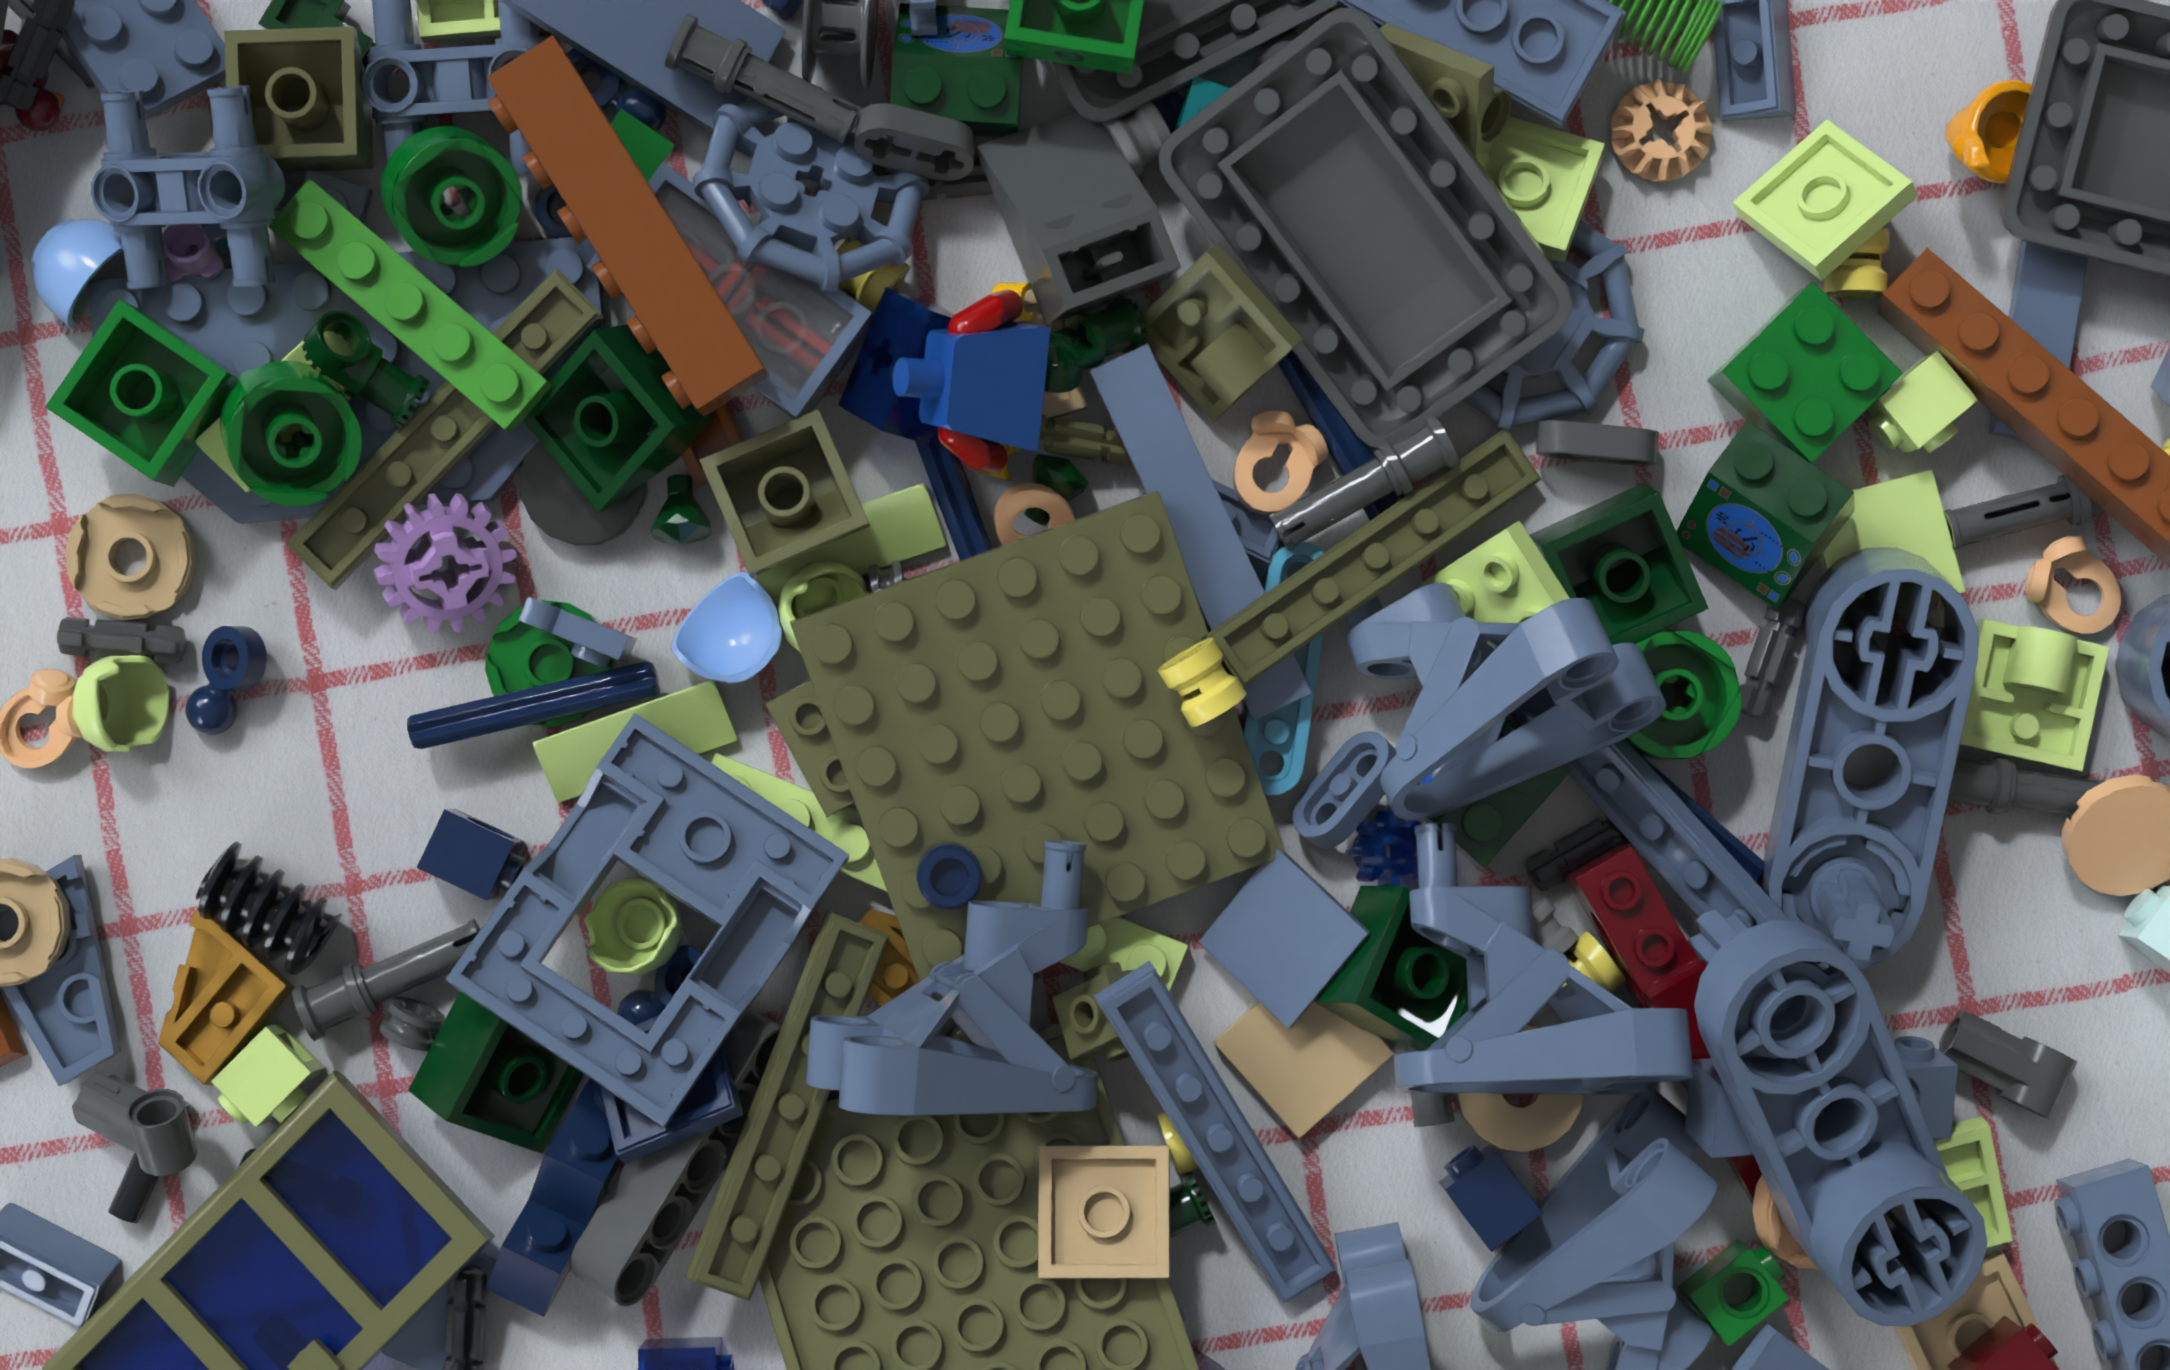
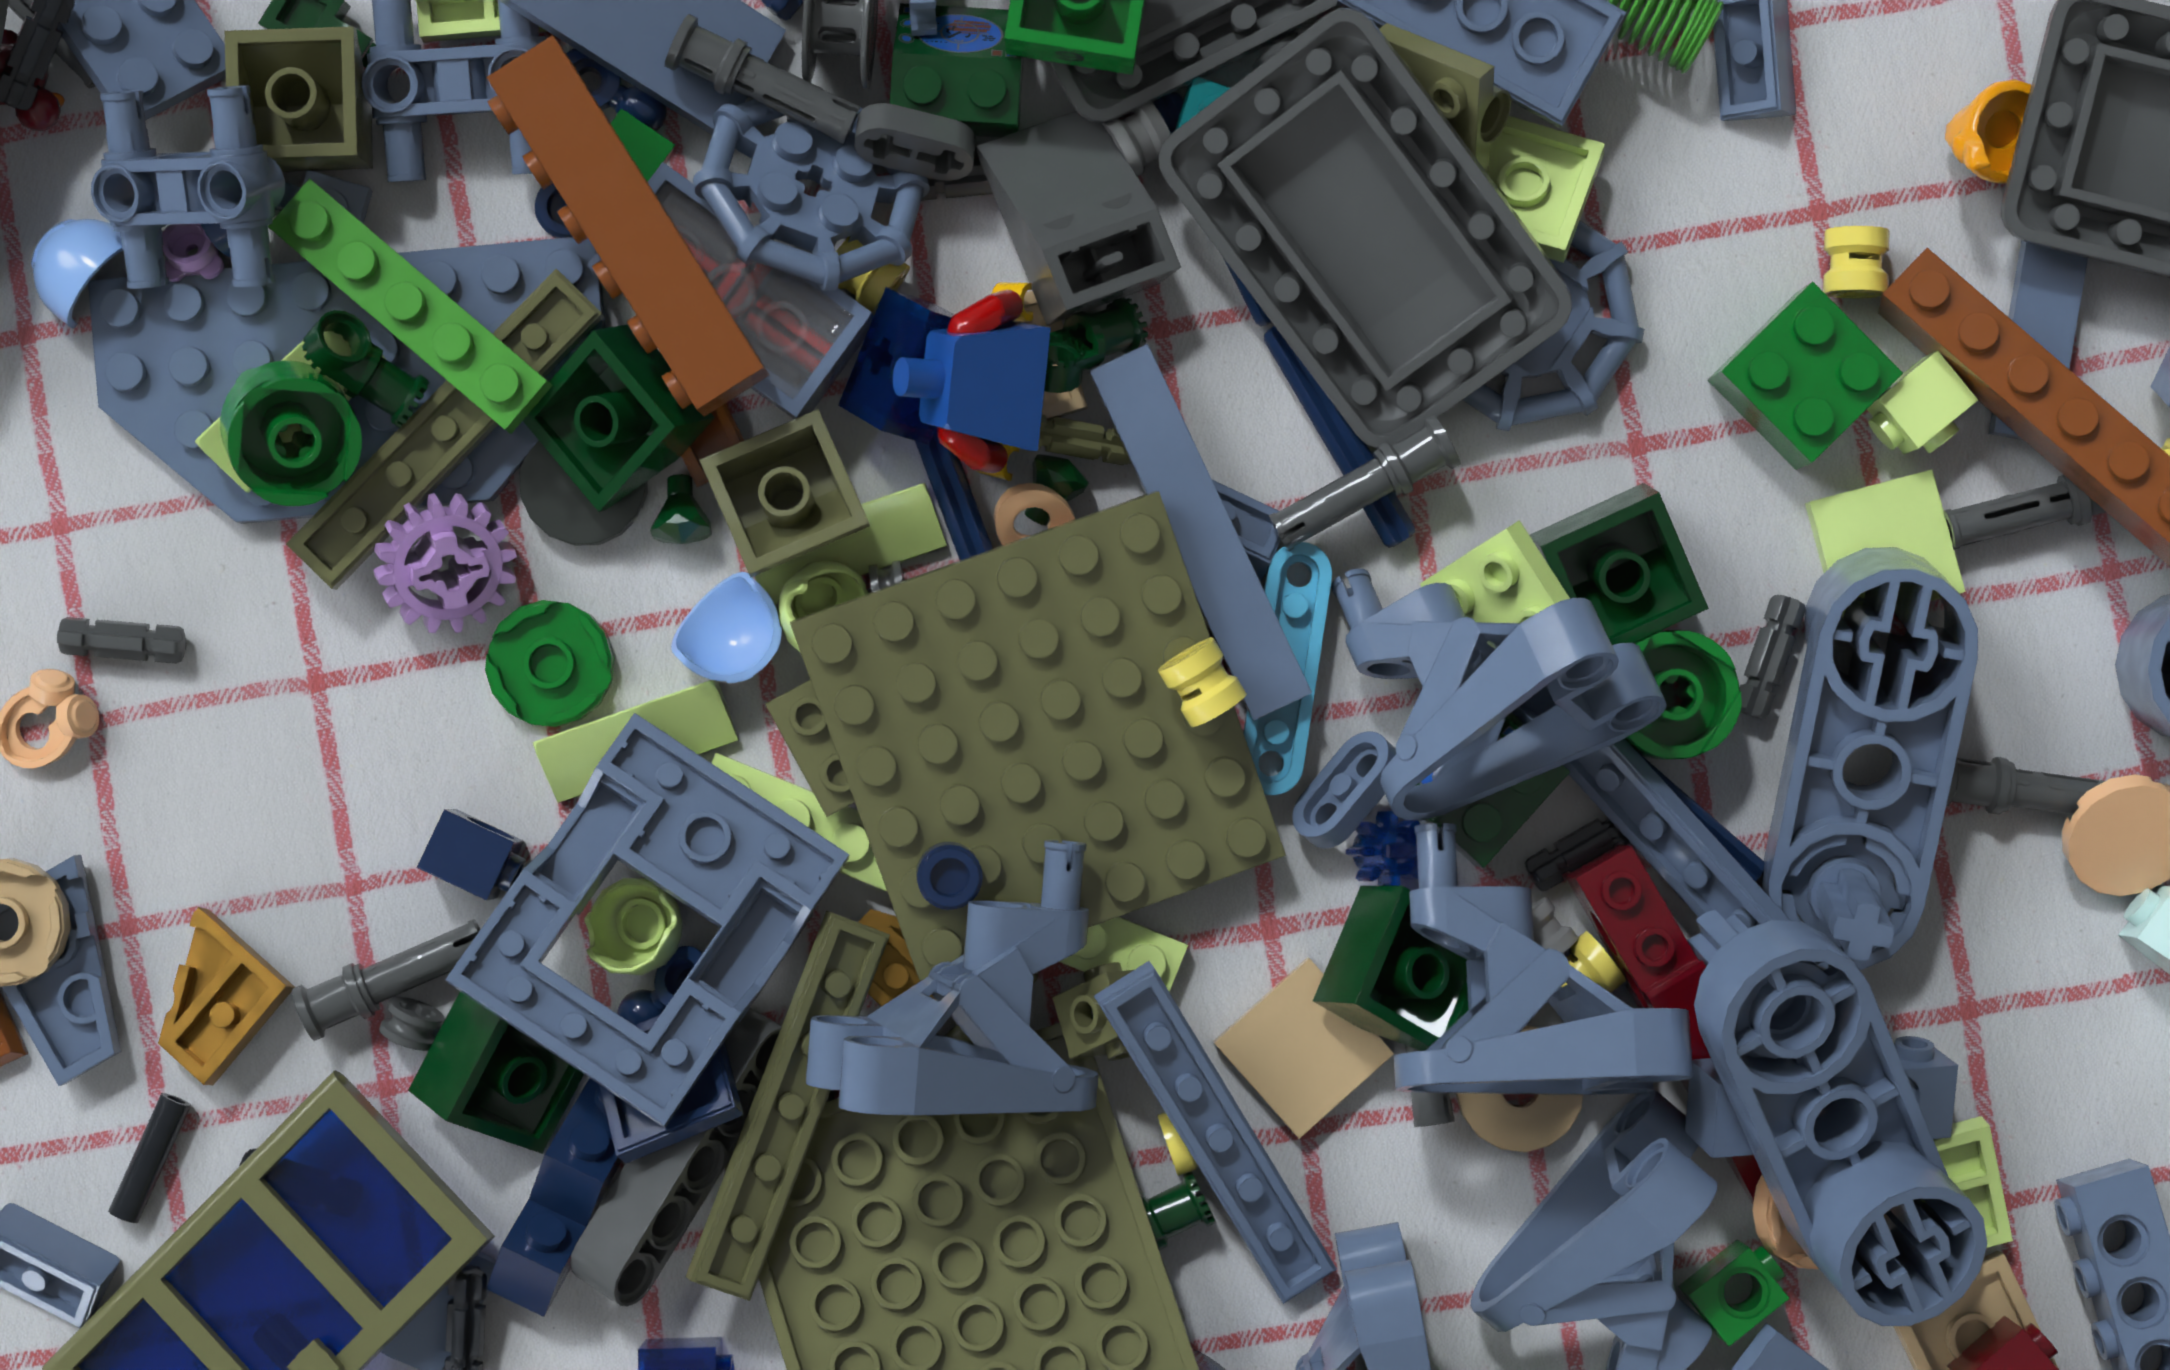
green brick [45,299,239,487] -> none
tan tile [65,494,197,621] -> none
dark grey piece [72,1072,198,1176] -> none
yellowish green hair [73,655,170,752] -> none
dark blue plate [185,626,267,735] -> none
black piece [196,841,342,975] -> none
yellowish green brick [211,1022,325,1127] -> none
green brick [380,125,523,267] -> none
dark blue axle [407,661,660,749] -> none
sand blue plate [519,596,637,668] -> none
tan tile [1038,1145,1170,1279] -> none
olive plate [1139,243,1304,421] -> none
sand blue piece [1198,848,1371,1029] -> none
olive tile [1201,429,1542,688] -> none
light nougat piece [1233,410,1328,515] -> none
dark blue brick [1439,1144,1543,1252] -> none
dark grey beam [1536,420,1659,466] -> none
light nougat gear [1610,78,1714,182] -> none
dark green slope [1676,420,1854,612] -> none
yellowish green tile [1732,119,1918,281] -> none
dark grey piece [1938,1010,2077,1119] -> none
yellowish green plate [1959,619,2109,771] -> none
light nougat piece [2025,536,2122,634] -> none

